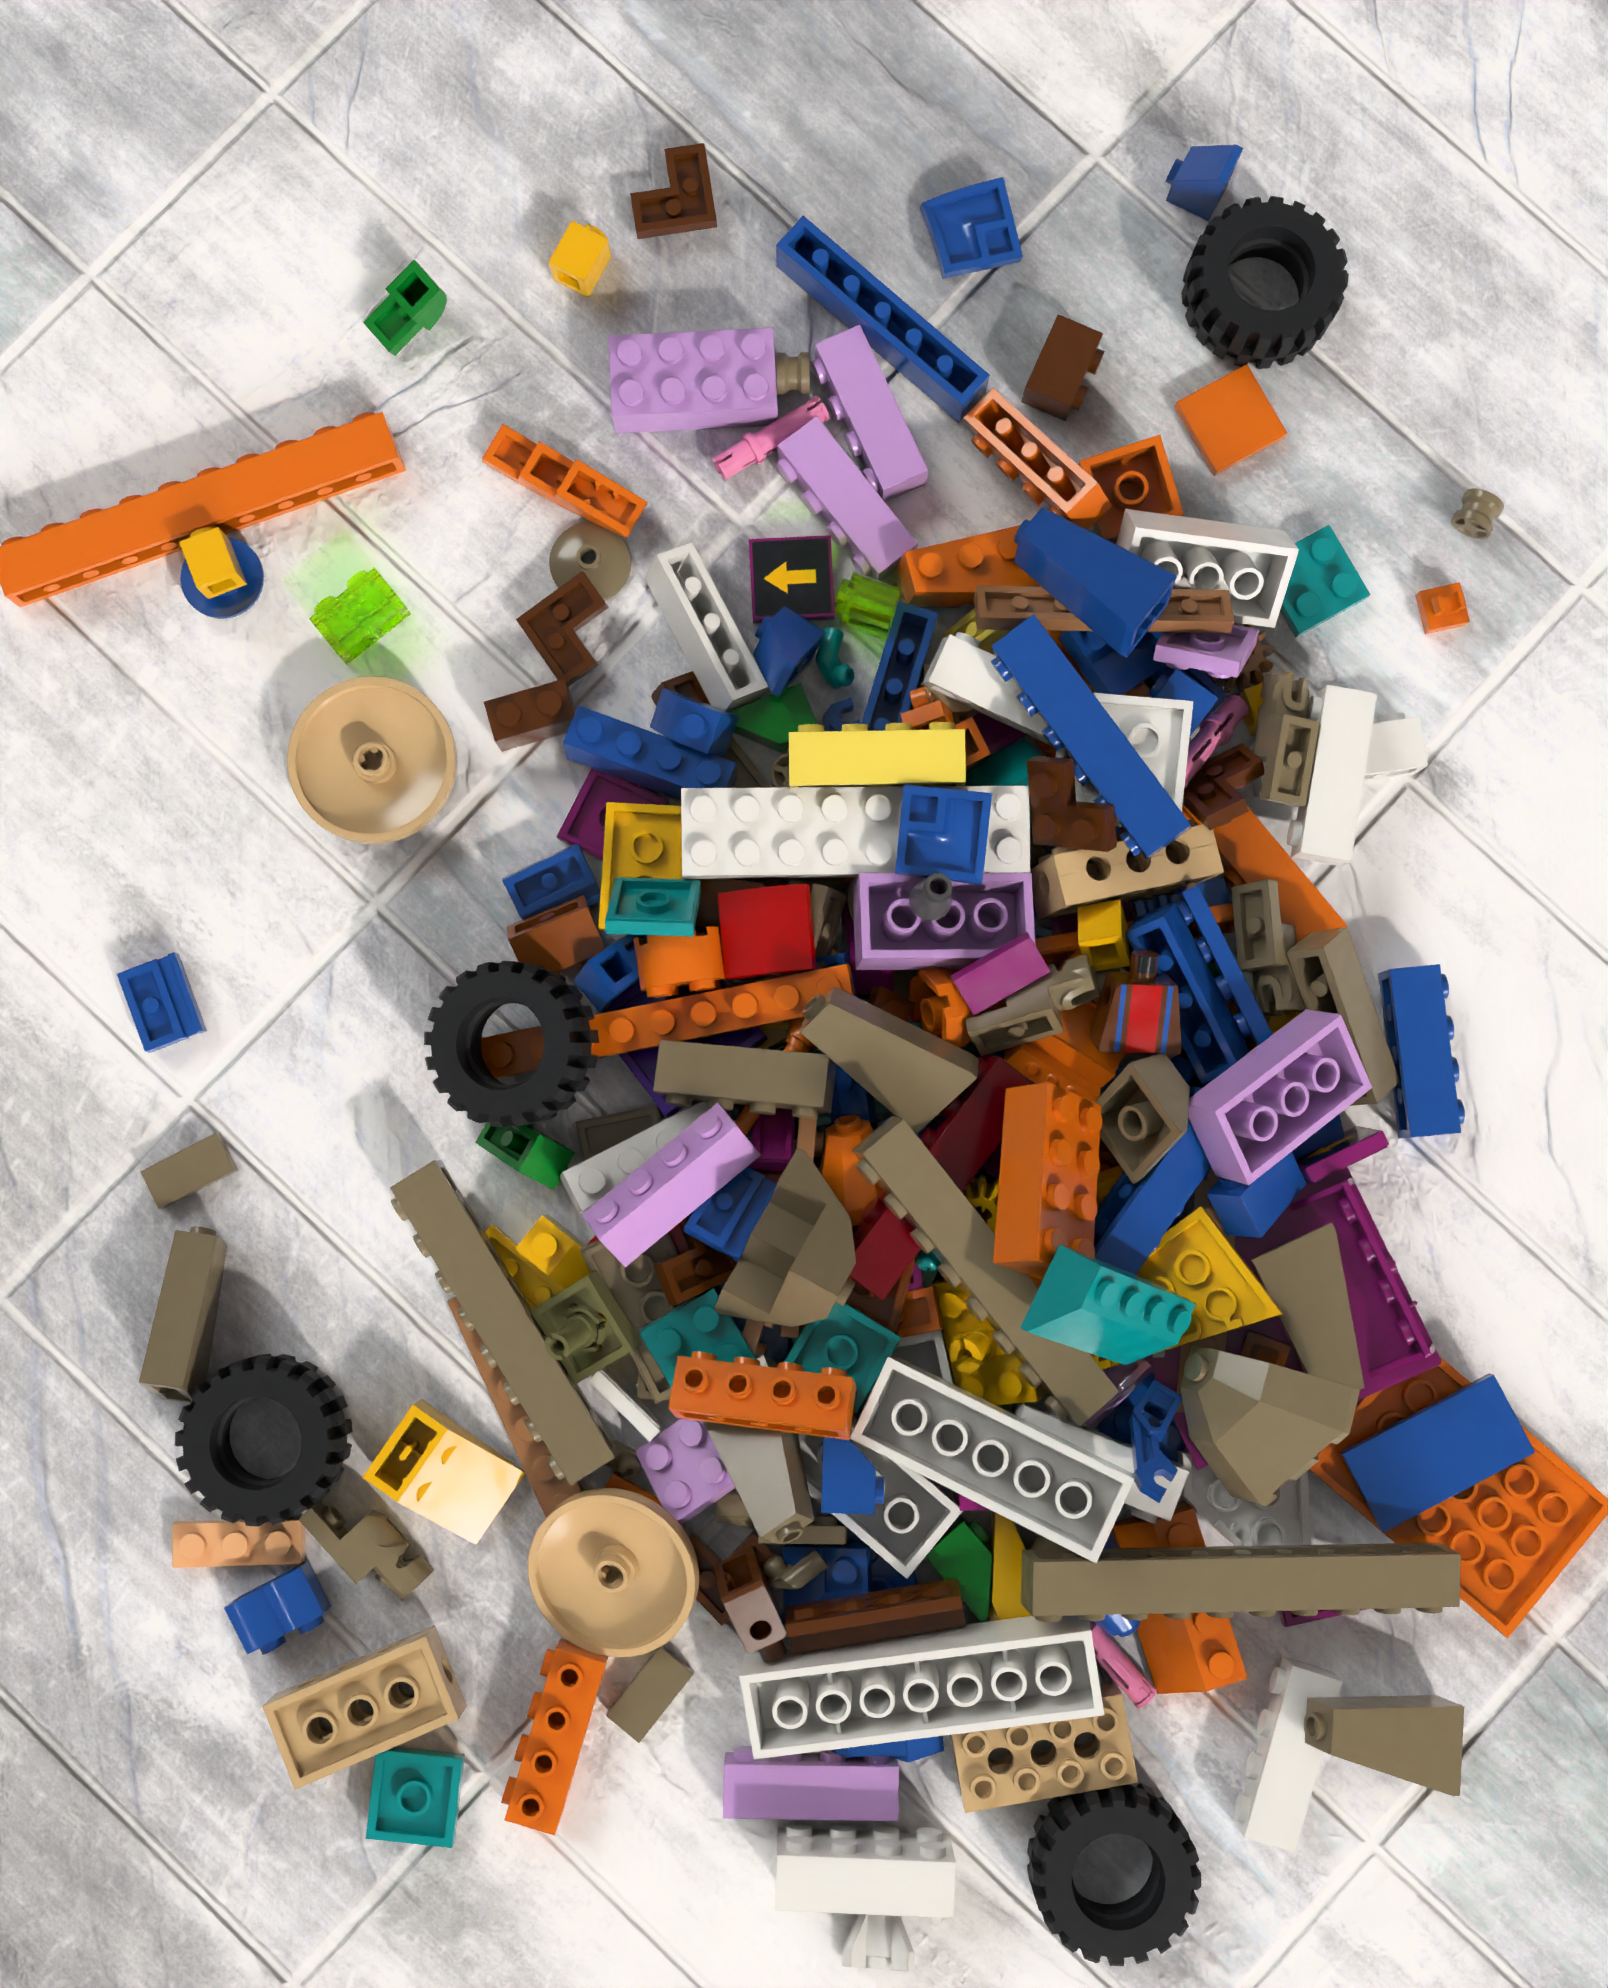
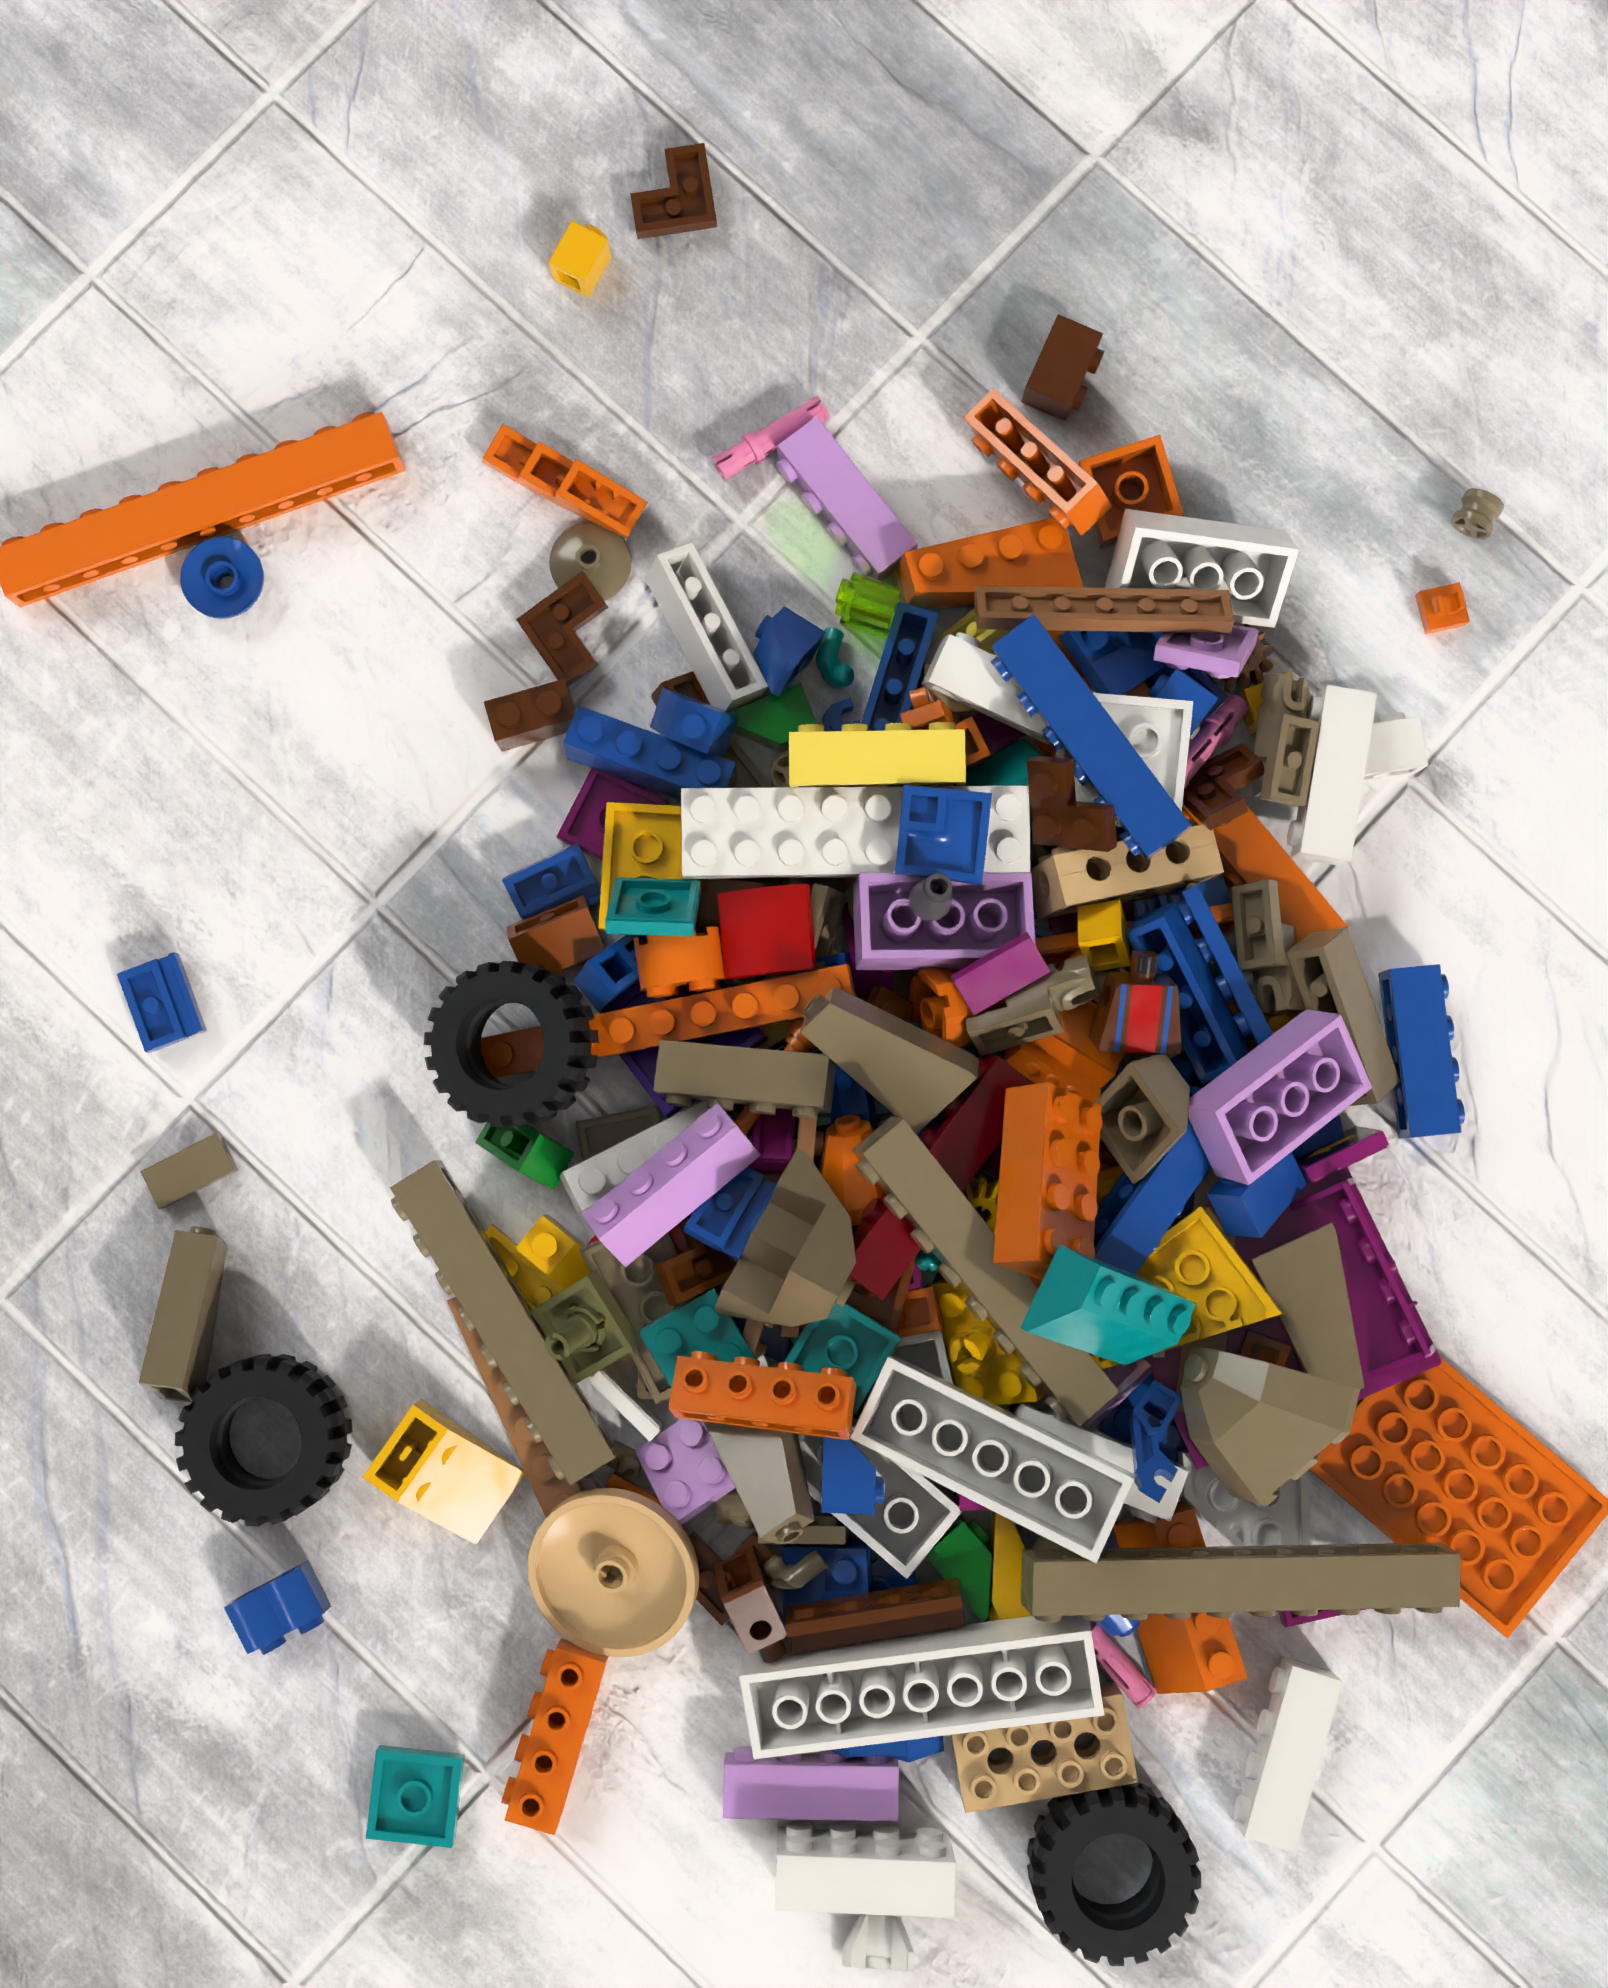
light nougat plate [172,1518,305,1568] -> none
yellow brick [179,527,247,599] -> none
tan brick [262,1625,467,1790] -> none
tan dish [287,676,458,844] -> none
dark tan plate [298,1501,434,1601] -> none
clear neon green brick [309,567,411,665] -> none
green brick [363,260,447,356] -> none
dark tan tile [606,1645,694,1743] -> none
lavender brick [608,327,778,433] -> none
black tile [749,535,835,623] -> none
blue brick [776,215,990,423] -> none
dark tan wheel [776,352,810,394] -> none
lavender brick [811,325,929,502] -> none
blue plate [920,177,1023,279] -> none
blue slope [1014,507,1177,658] -> none
blue slope [1165,144,1244,222] -> none
orange tile [1174,364,1288,476] -> none
black tyre [1181,196,1349,369] -> none
teal plate [1280,525,1371,638] -> none
dark tan slope [1304,1695,1464,1796] -> none
blue tile [1339,1373,1535,1532] -> none

